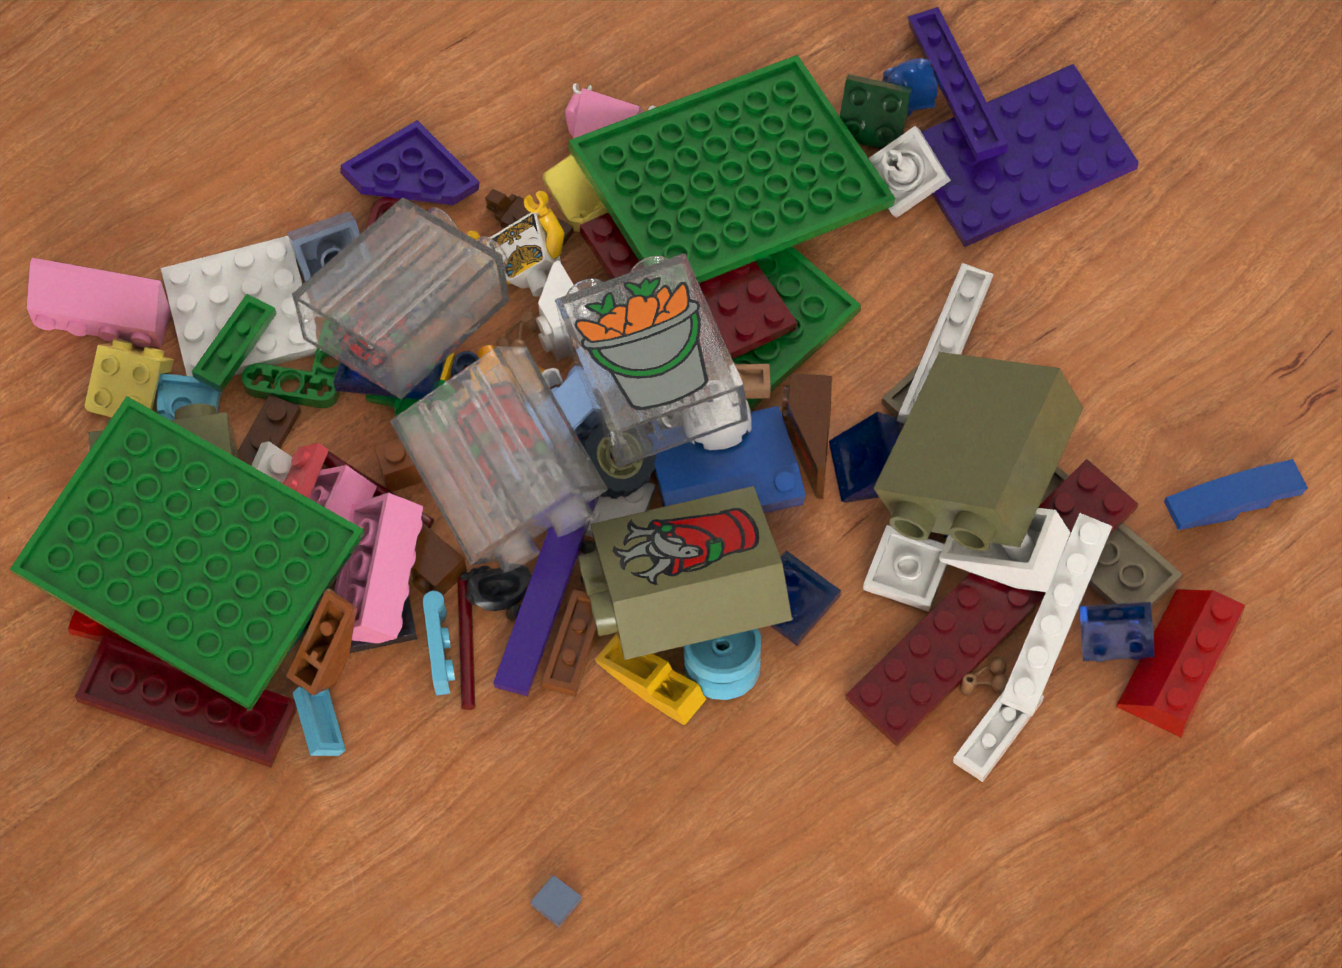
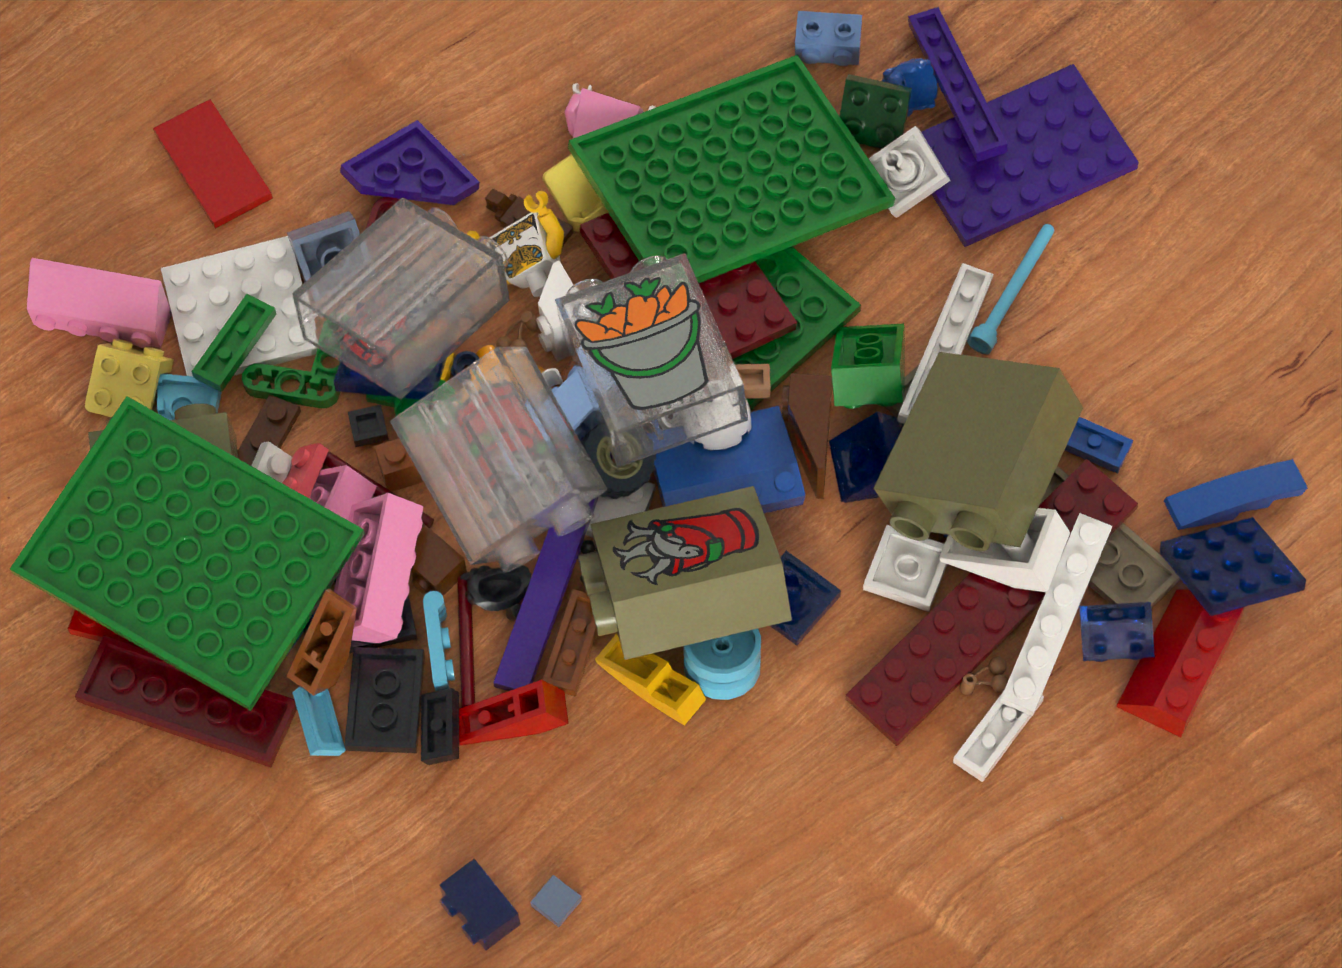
none -> red tile [153,99,273,229]
none -> black plate [344,647,425,753]
none -> black plate [348,404,389,447]
none -> black plate [421,688,459,765]
none -> clear blue brick [439,859,521,950]
none -> red slope [459,680,569,746]
none -> medium blue brick [795,11,862,66]
none -> green slope [831,323,905,409]
none -> medium azure piece [967,224,1054,354]
none -> blue plate [1065,417,1133,474]
none -> clear blue plate [1159,517,1306,616]

